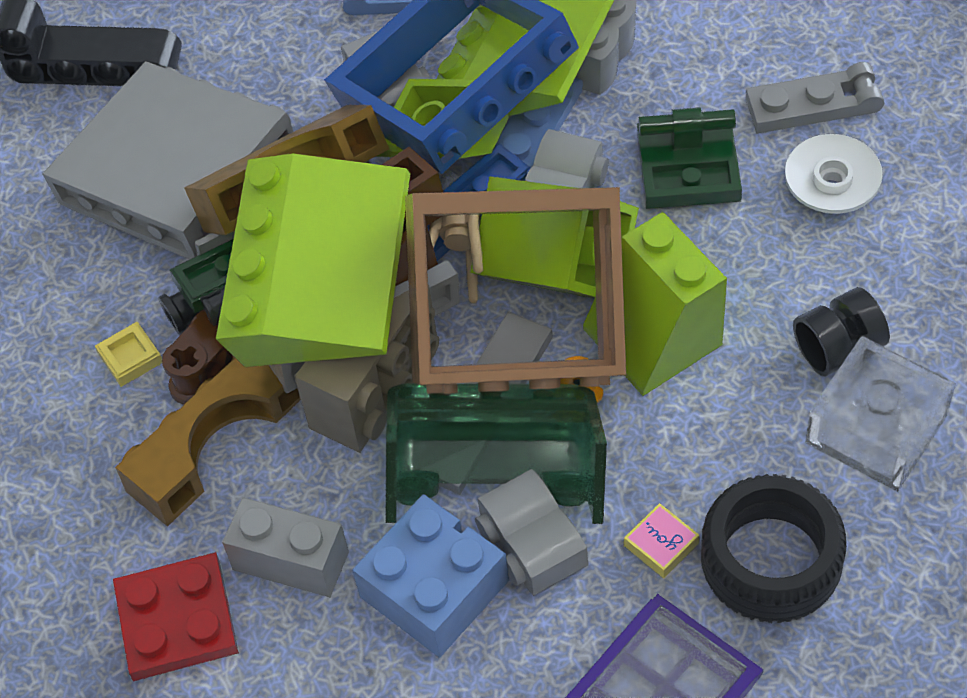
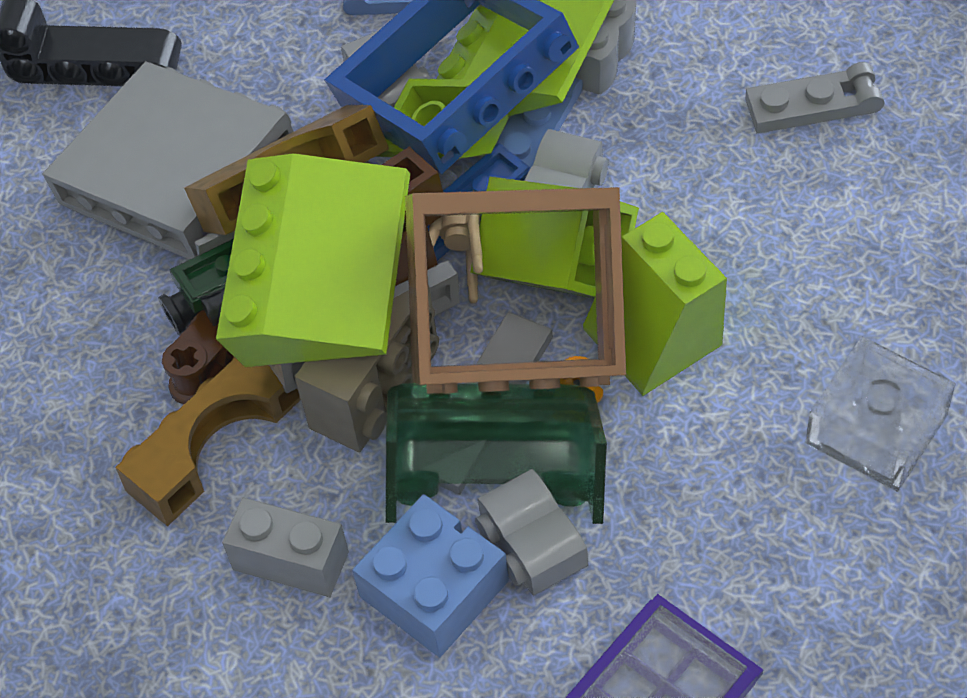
light yellow tile [95,322,162,387] -> none
red plate [113,552,239,681] -> none
tile [624,503,700,579] -> none
dark green plate [637,107,742,209] -> none
black tyre [701,474,847,623] -> none
white dish [785,134,882,214] -> none
black wheel [793,287,890,377] -> none

